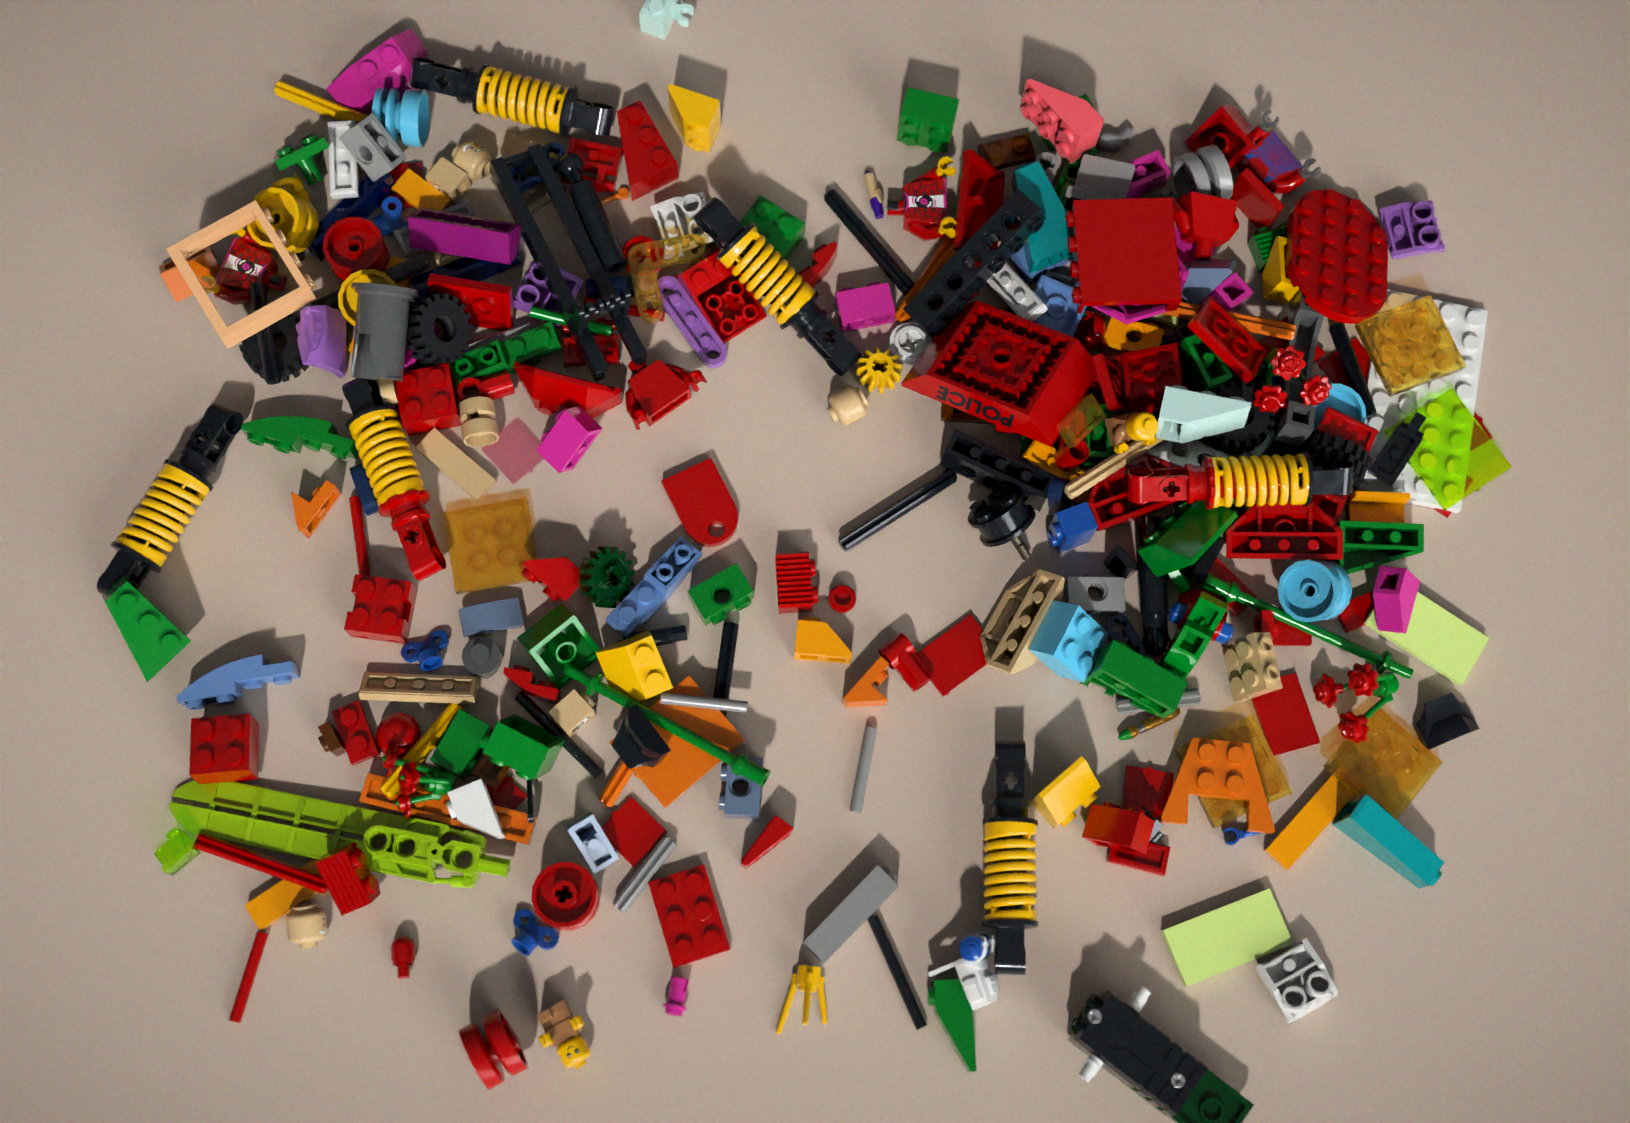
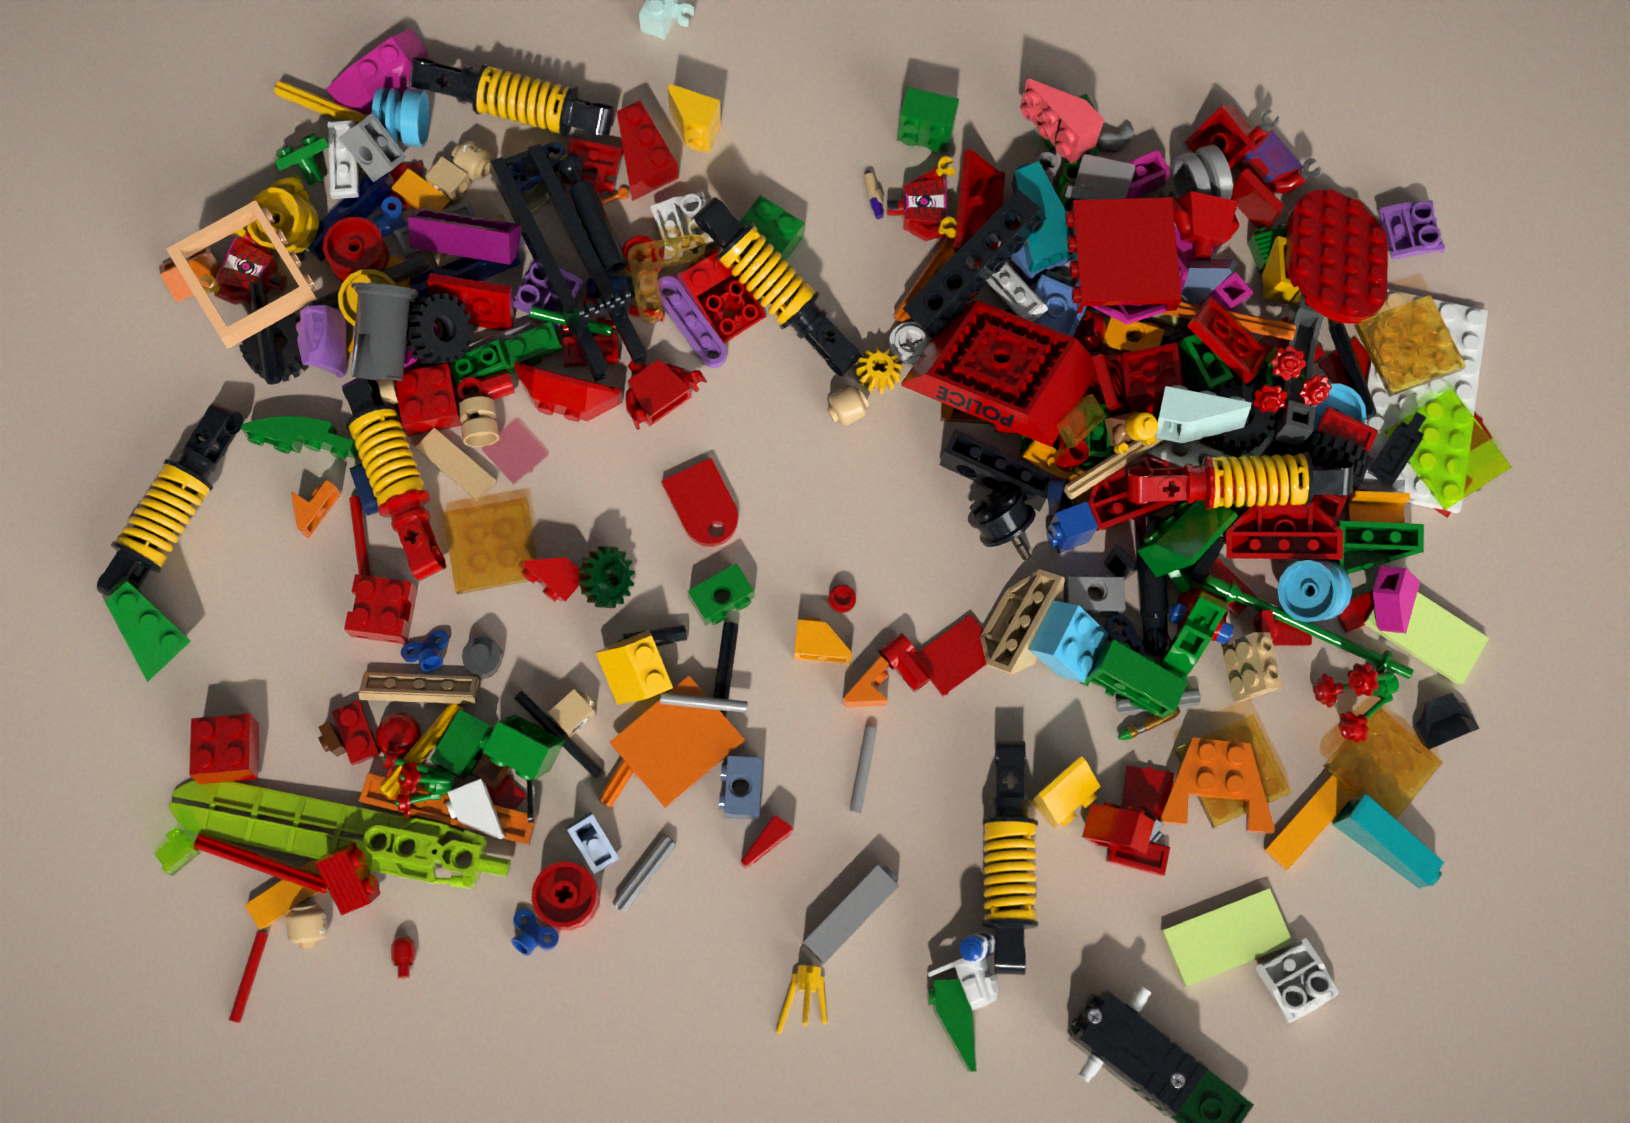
medium blue slope [177,654,300,710] -> none
sand blue slope [458,598,524,638] -> none
red wheel [459,1009,528,1090] -> none
red slope [503,665,561,705] -> none
green slope [517,603,600,689] -> none
dark pink brick [536,406,603,473] -> none
piece [536,1000,591,1069] -> none
green bar [566,666,771,787] -> none
red piece [601,797,667,867] -> none
medium blue slope [606,537,702,639] -> none
black slope [612,704,671,769] -> none
red plate [648,864,730,968] -> none
dark pink pin [663,977,690,1016] -> none
red brick [775,551,818,614] -> none
red slope [798,241,838,288] -> none
black axle [824,189,914,294] -> none
dark pink brick [834,282,896,333] -> none
black axle [838,468,957,552] -> none
black bar [867,915,927,1030] -> none
reddish brown plate [977,133,1036,170] -> none
blue hand [1222,827,1262,846] -> none
red piece [1252,673,1320,757] -> none

